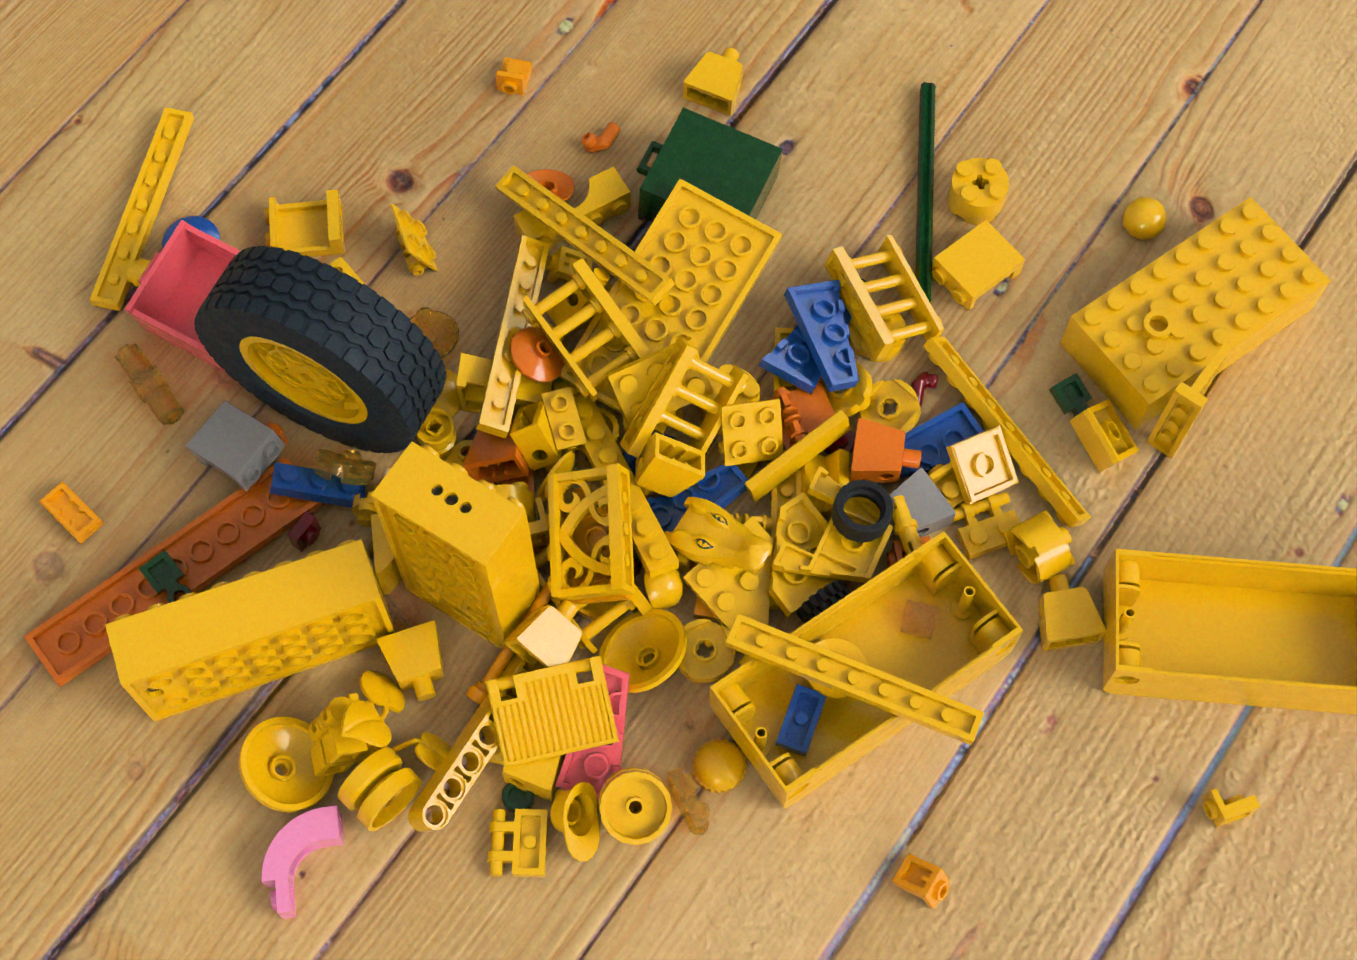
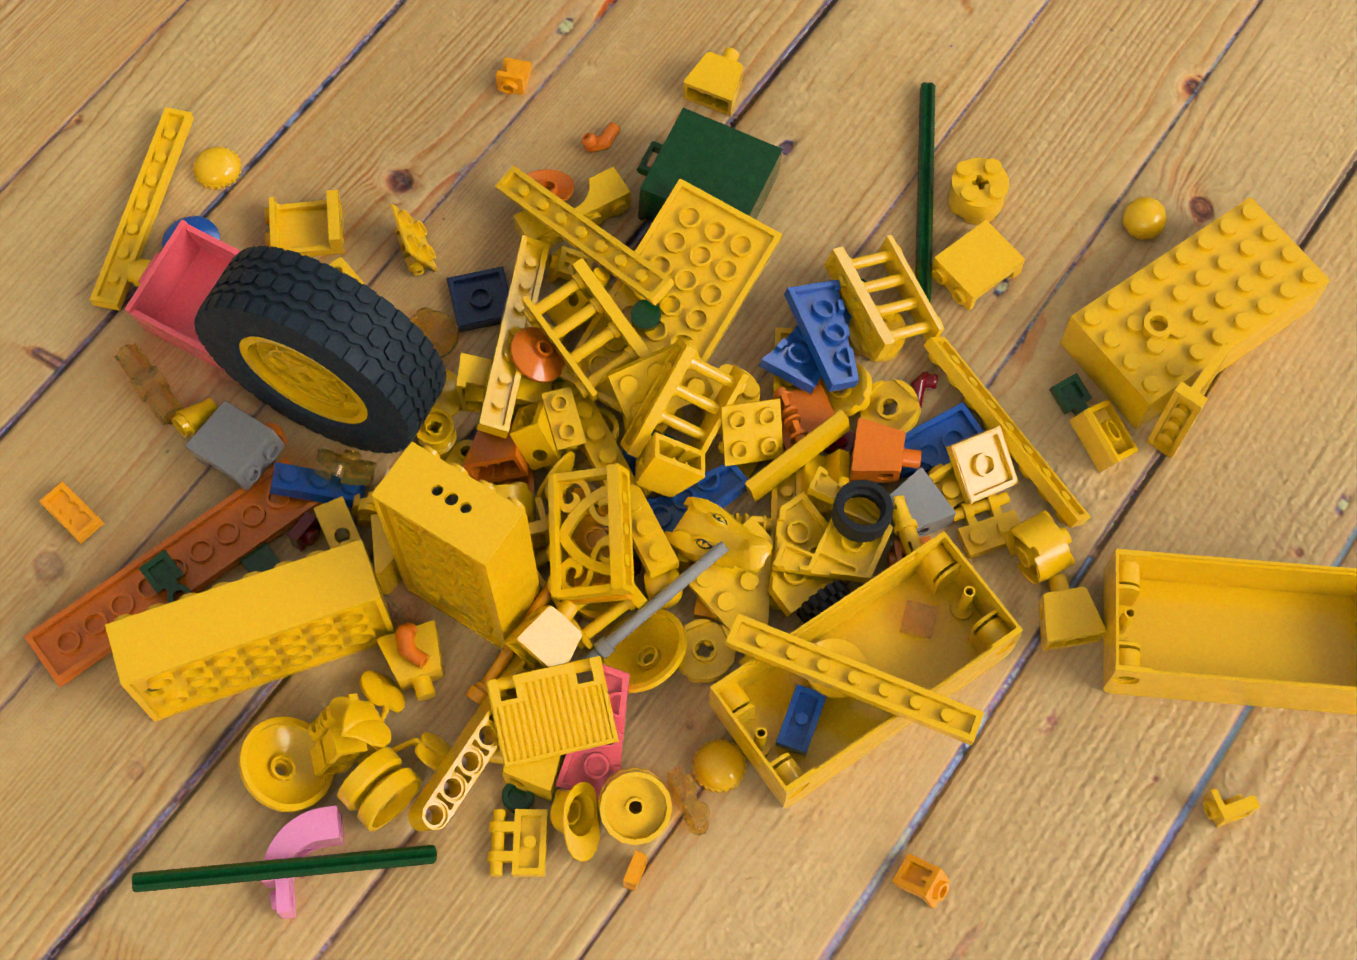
none -> dark green axle [132,845,437,892]
none -> yellow cone [172,397,218,438]
none -> yellow hat [193,146,242,190]
none -> dark green tile [240,542,280,573]
none -> yellow torso [313,496,361,549]
none -> orange arm [395,622,430,669]
none -> dark blue tile [446,266,508,333]
none -> light grey bar [580,541,729,660]
none -> light orange tile [623,850,647,891]
none -> dark green tile [631,300,661,332]

